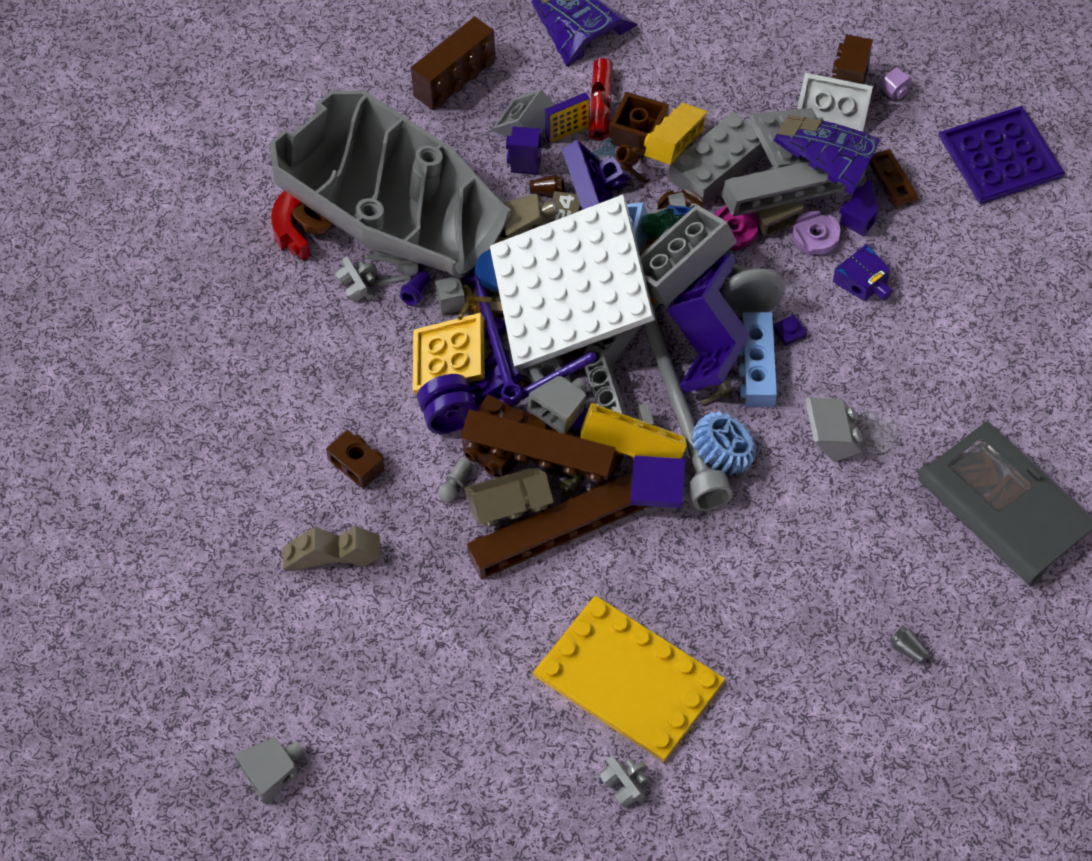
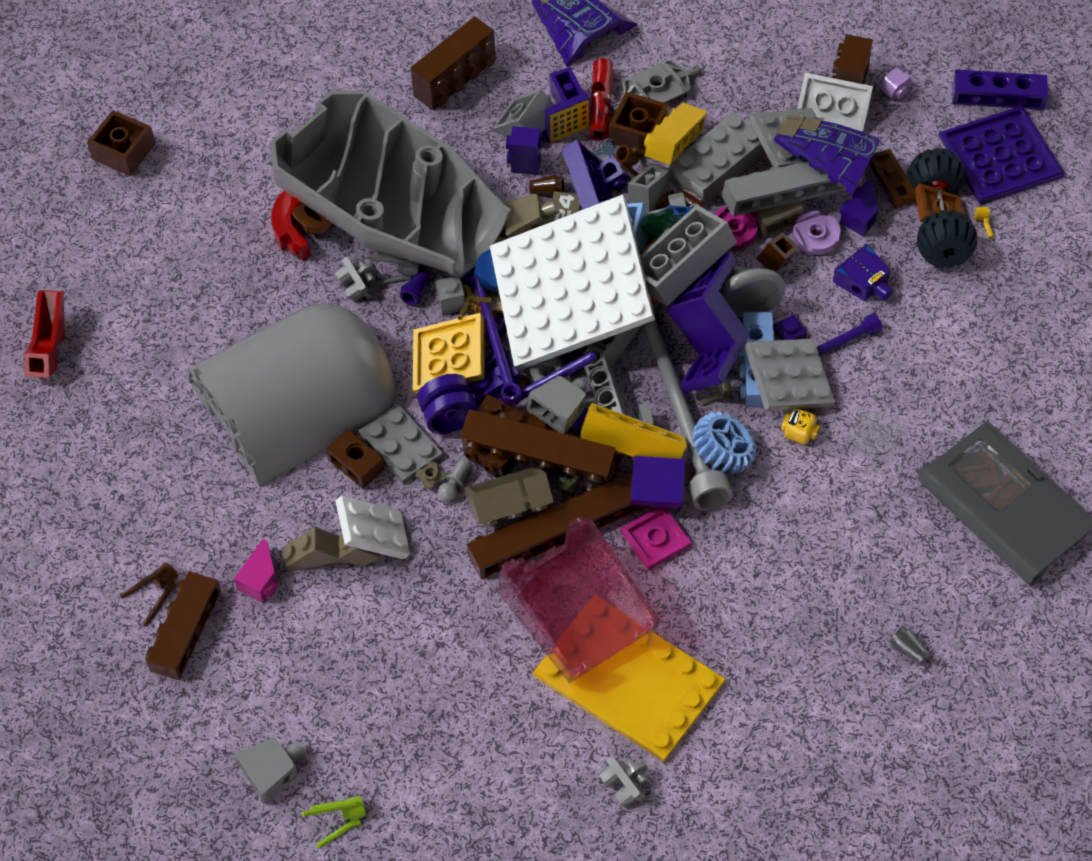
light grey slope [805,398,863,462] -> none
none -> red arch [24,290,65,378]
none -> reddish brown brick [87,110,156,176]
none -> reddish brown plant [120,562,179,627]
none -> reddish brown brick [145,571,221,680]
none -> light grey cylinder [186,304,396,487]
none -> dark pink slope [234,539,277,603]
none -> lime plant [302,795,366,848]
none -> white plate [336,496,411,559]
none -> light grey plate [358,404,443,484]
none -> dark tan plate [416,462,446,489]
none -> clear pink windscreen [498,516,661,684]
none -> dark purple brick [549,67,584,104]
none -> light grey plate [611,60,701,114]
none -> dark pink tile [620,507,691,570]
none -> light grey slope [628,164,671,212]
none -> light grey plate [745,339,835,411]
none -> reddish brown brick [756,232,799,273]
none -> yellow head [781,409,820,445]
none -> dark purple piece [816,313,882,356]
none -> black plate [907,148,978,268]
none -> dark purple brick [952,69,1048,110]
none -> yellow hand [974,207,994,238]

